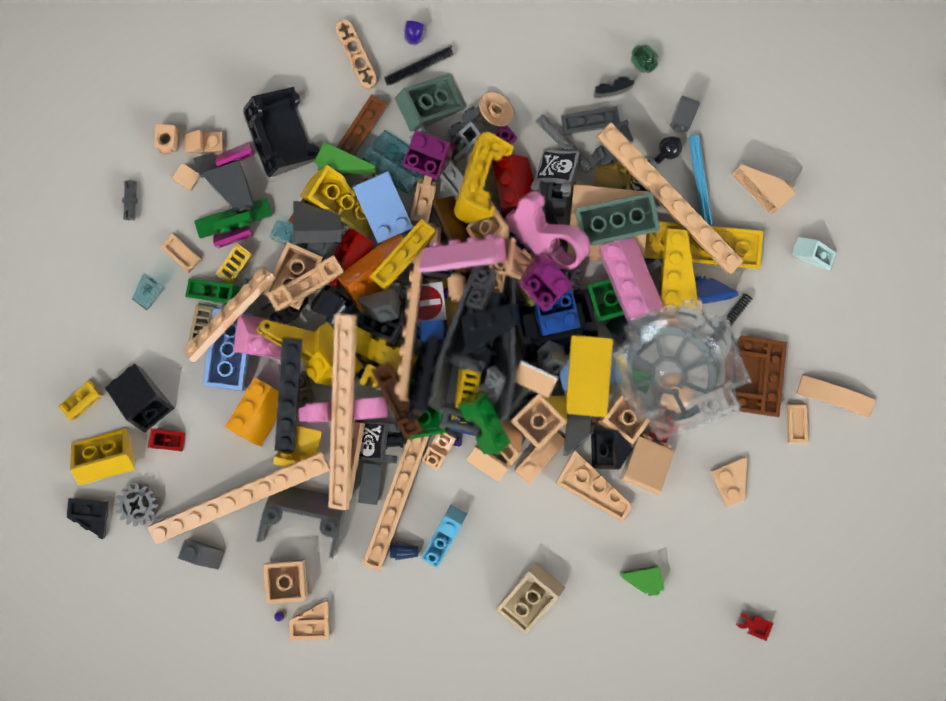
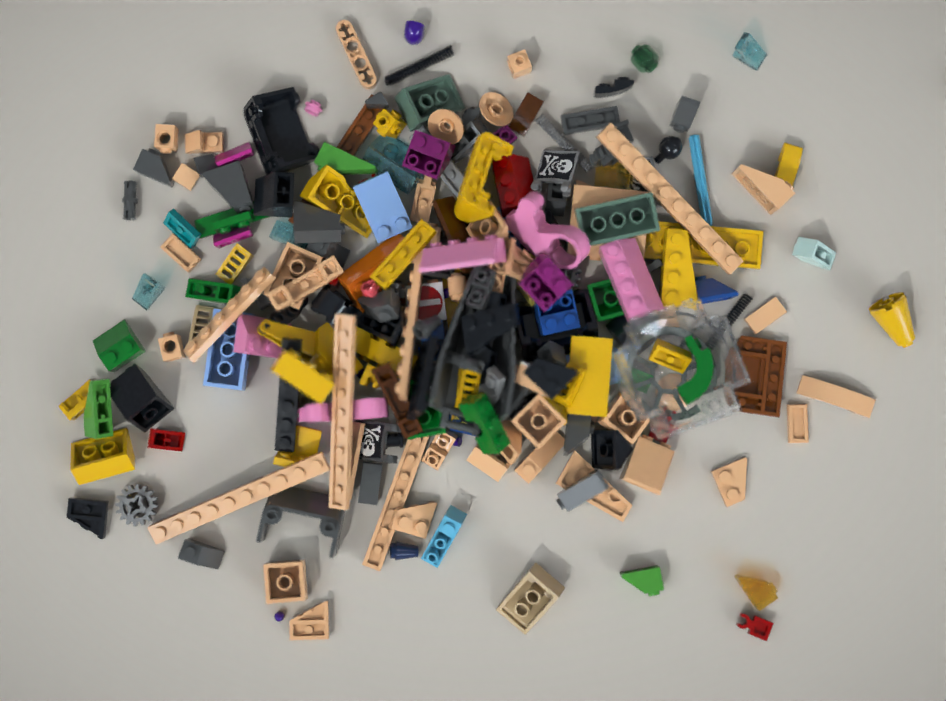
light orange slope [225,377,279,447] -> none
red brick [334,228,375,270] -> none
none -> bright green slope [83,378,113,439]
none -> green slope [93,319,146,372]
none -> dark grey slope [133,148,174,188]
none -> light nougat brick [158,332,186,362]
none -> teal plate [163,208,201,249]
none -> black slope [254,172,294,218]
none -> yellow wedge [270,349,335,404]
none -> bright pink plate [304,100,323,117]
none -> coral plate [361,280,380,298]
none -> dark grey slope [365,92,389,109]
none -> yellow brick [373,108,407,139]
none -> light nougat wing [389,501,437,539]
none -> dark grey cone [413,315,442,339]
none -> light nougat dish [428,109,464,144]
none -> light nougat brick [507,49,532,79]
none -> reddish brown slope [508,92,544,137]
none -> black wing [523,358,579,400]
none -> yellow slope [553,362,586,407]
none -> slope [556,470,610,512]
none -> yellow slope [648,338,692,374]
none -> green arch [677,335,714,406]
none -> clear light blue slope [733,32,767,71]
none -> clear yellow slope [734,574,778,611]
none -> light nougat tile [744,297,787,334]
none -> yellow slope [774,142,803,186]
none -> yellow cone [869,292,915,348]

